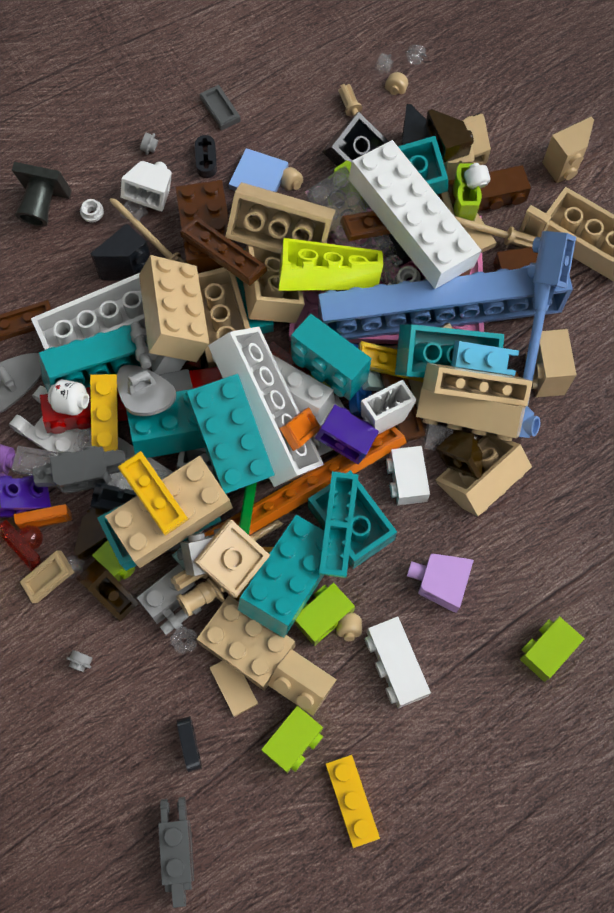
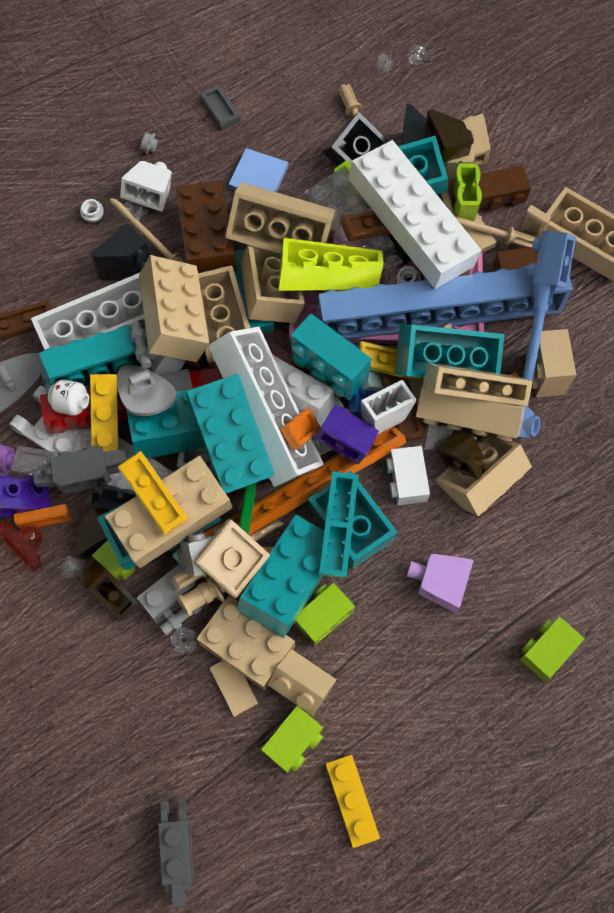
pearl dark grey plant [12,162,72,227] -> none
tan tile [20,551,74,603] -> none
light grey plate [66,650,93,672] -> none
black beam [177,716,202,772] -> none
reddish brown tile [180,217,267,286] -> none
black beam [195,135,217,178] -> none
tan piece [280,167,303,191] -> none
tan piece [336,613,362,641] -> none
white brick [365,617,431,708] -> none
tan piece [385,72,408,95] -> none
medium azure hinge [451,341,519,376] -> none
white piece [464,163,491,189] -> none
tan slope [542,116,594,183] -> none

